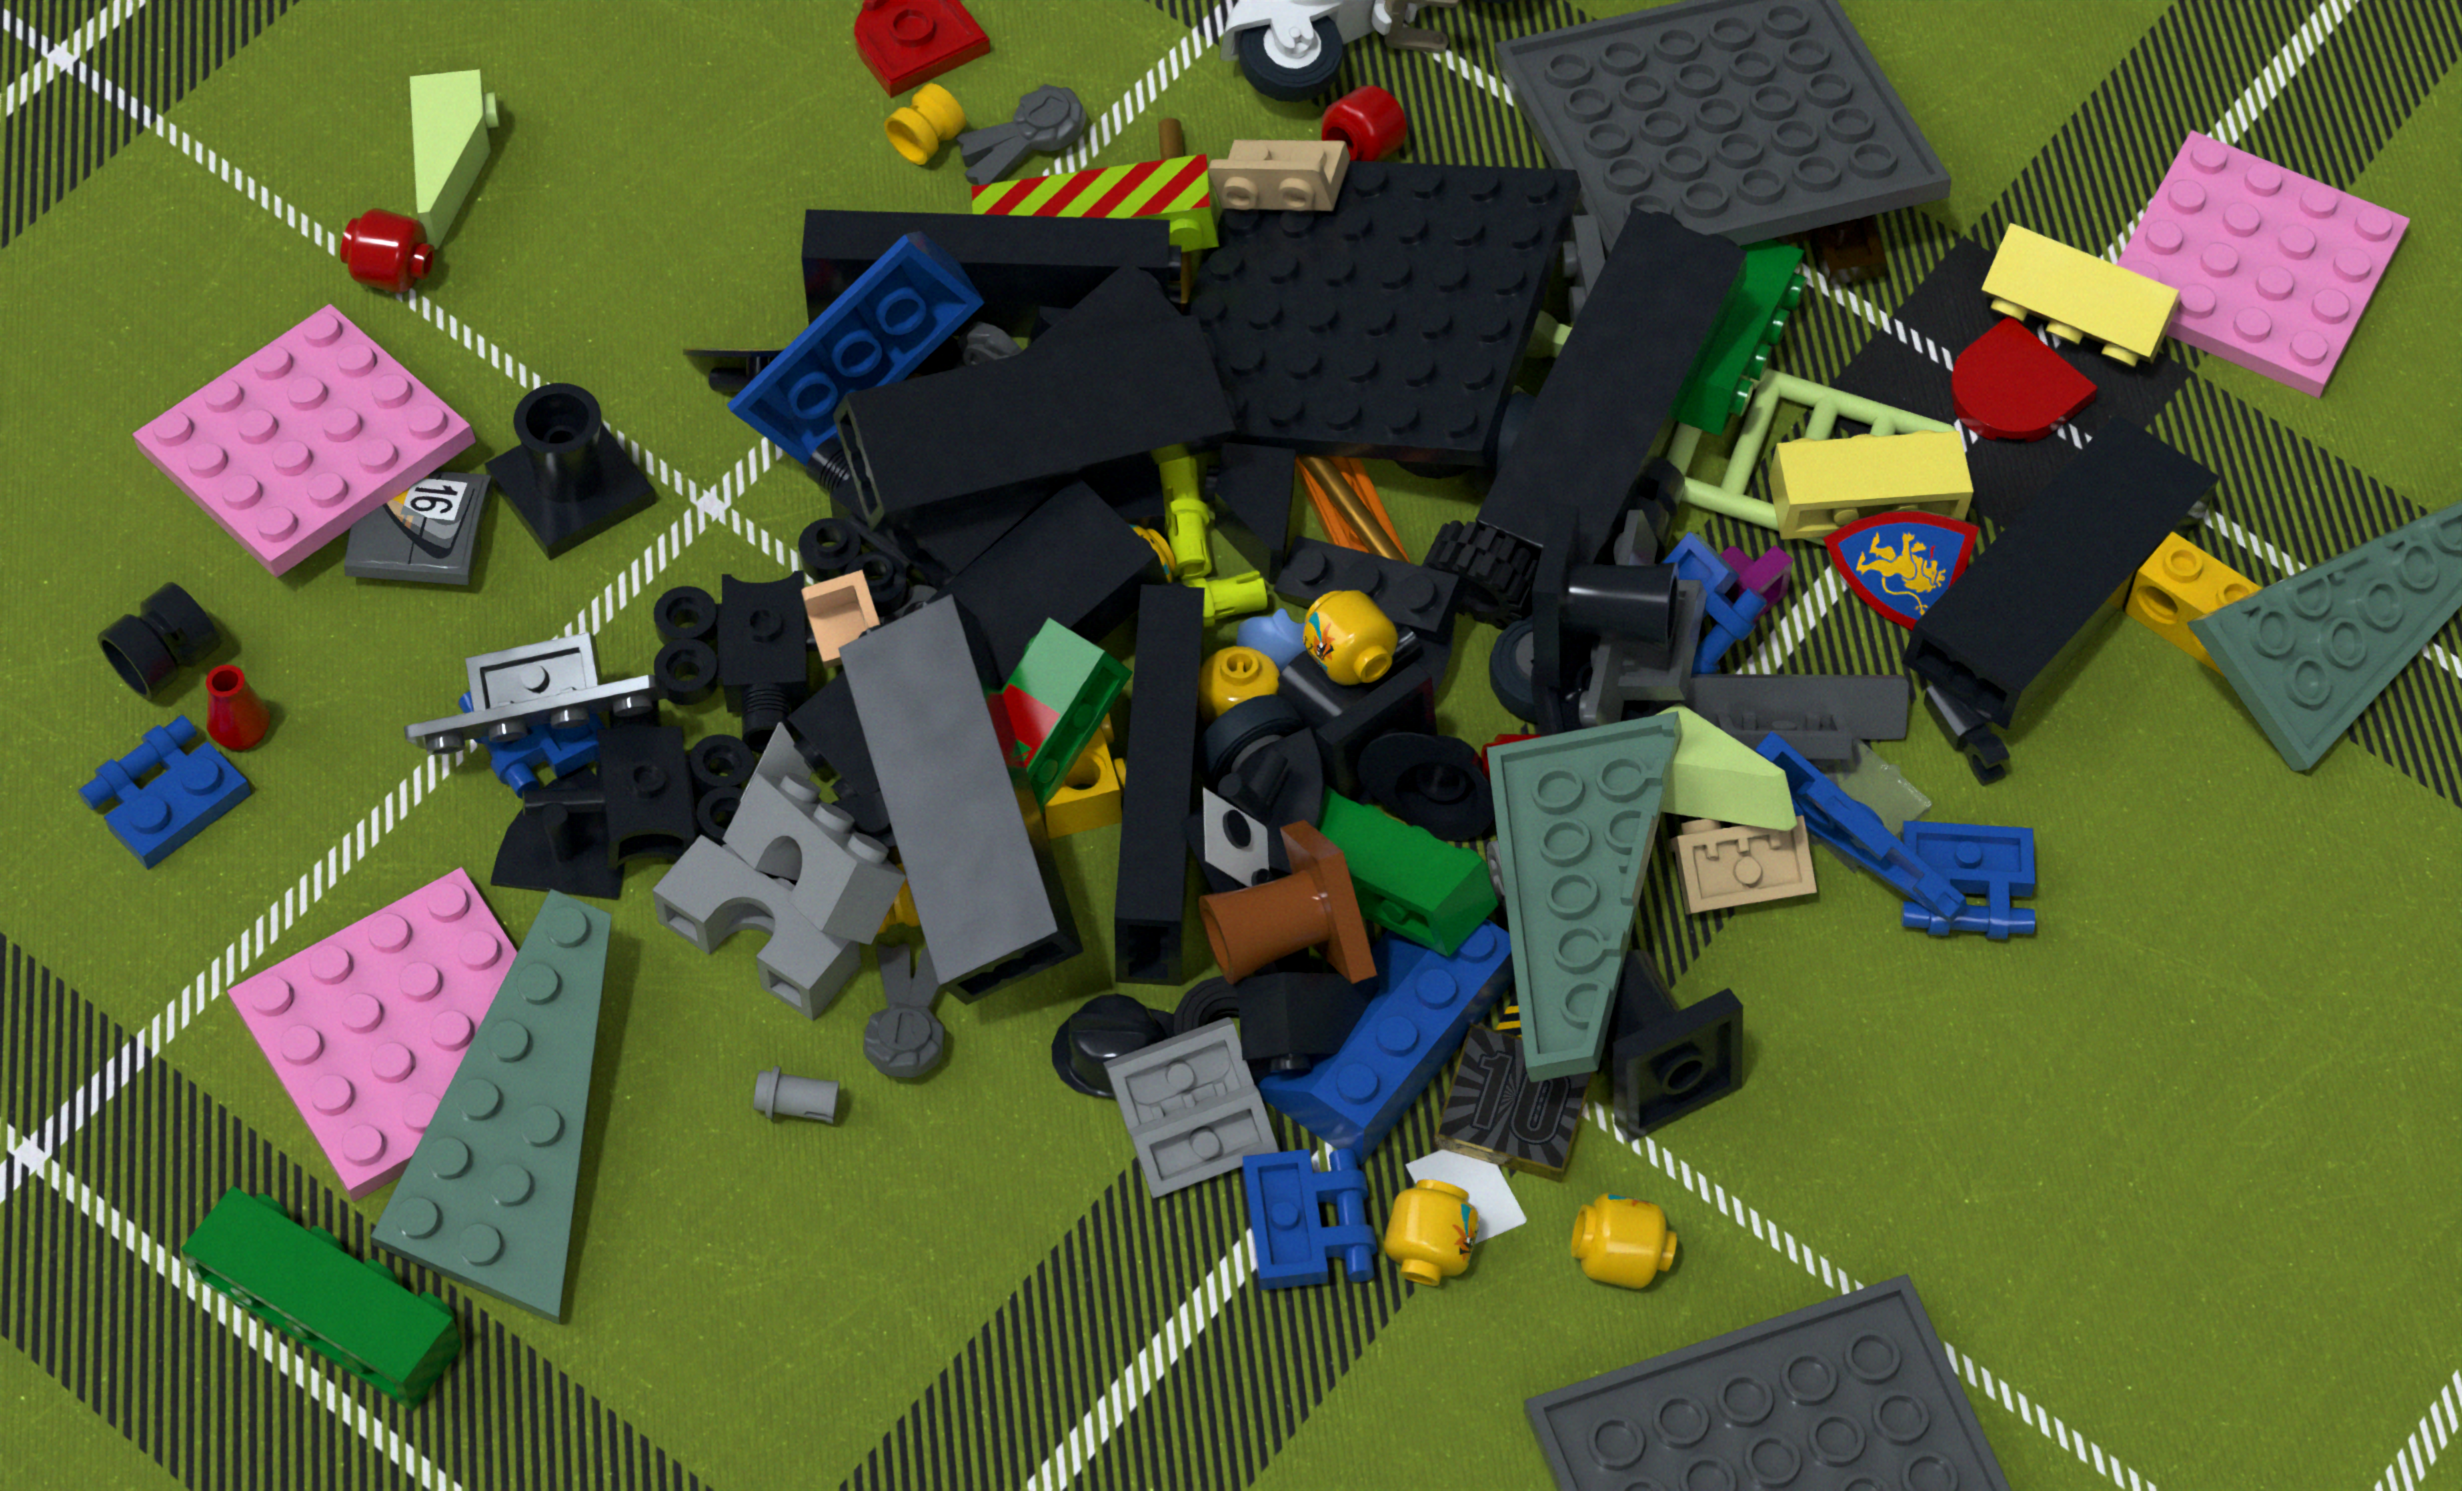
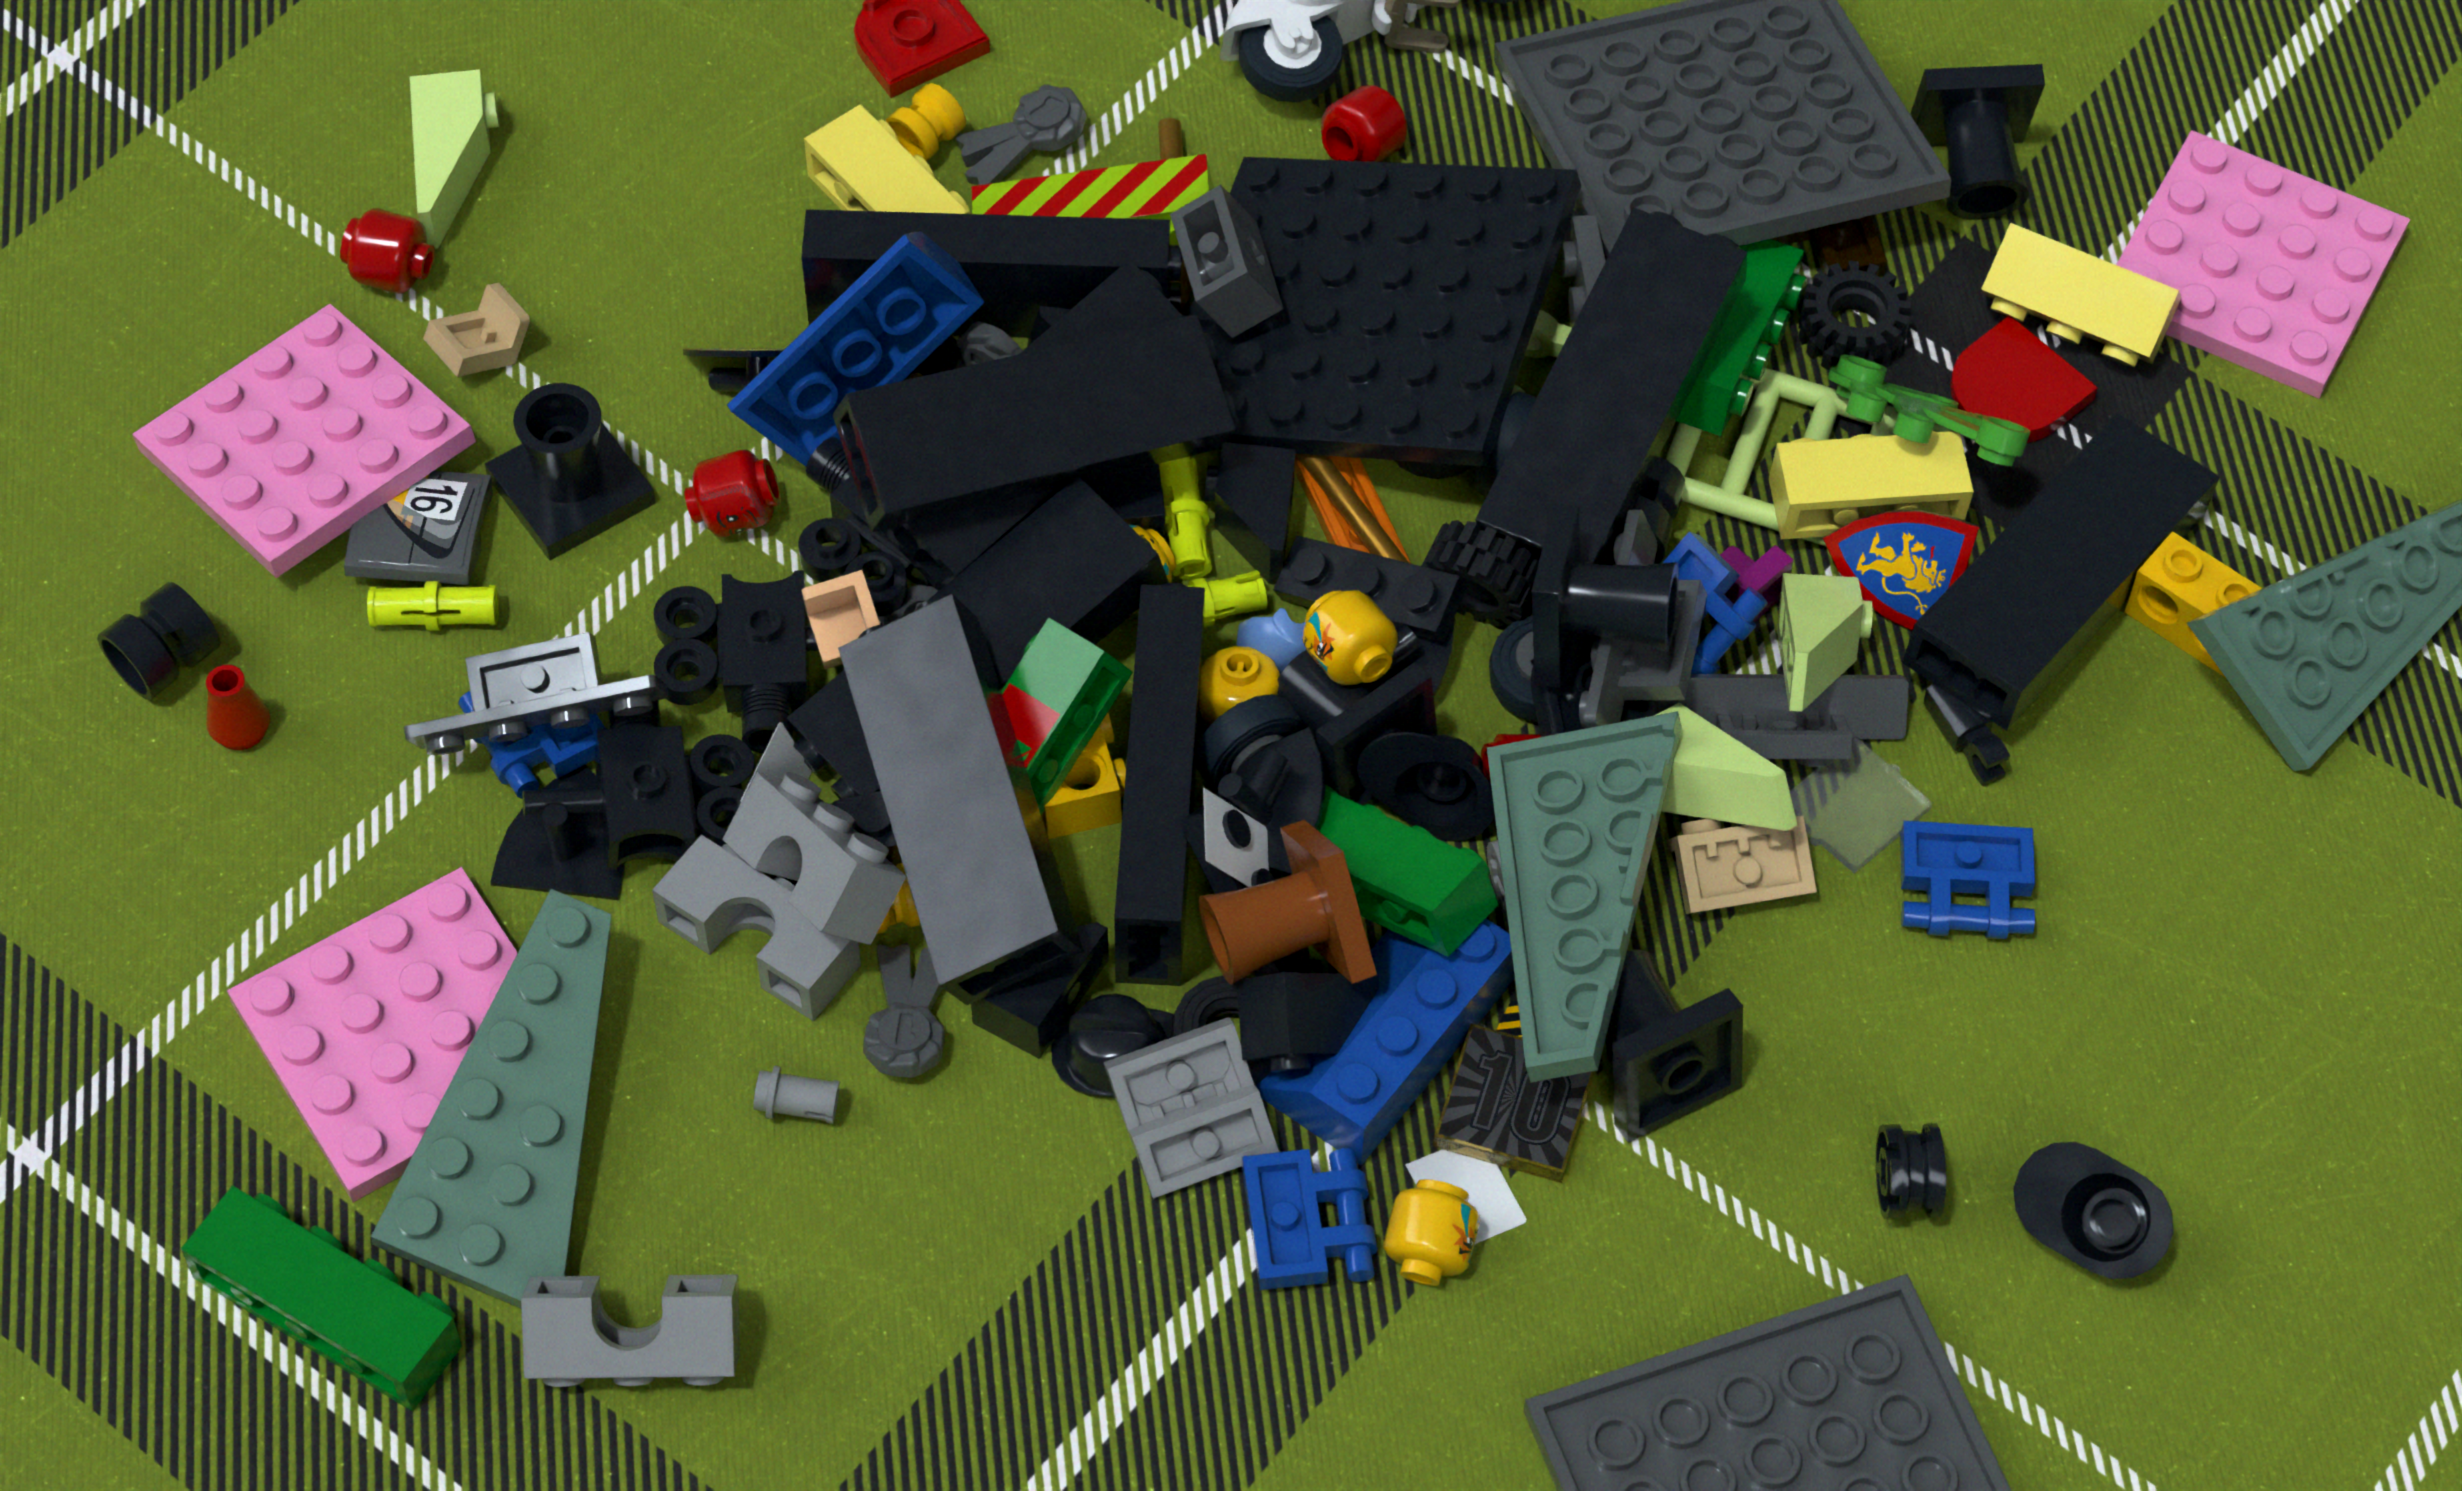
blue plate [78,715,251,870] -> none
tan bracket [1208,140,1351,211] -> none
yellow head [1571,1192,1677,1289] -> none
blue wing [1755,731,1967,923] -> none
none -> neon yellow pin [367,581,499,631]
none -> tan bracket [423,283,530,377]
none -> light grey arch [521,1274,740,1387]
none -> red head [684,450,781,537]
none -> light yellow brick [804,104,971,214]
none -> black slope [971,922,1109,1059]
none -> dark grey brick [1170,184,1284,338]
none -> yellowish green slope [1777,573,1873,712]
none -> black tyre [1798,261,1912,370]
none -> bright green plant [1828,355,2031,466]
none -> black wheel [1875,1123,1946,1219]
none -> black plant [1910,64,2045,219]
none -> black piece [2013,1142,2174,1279]

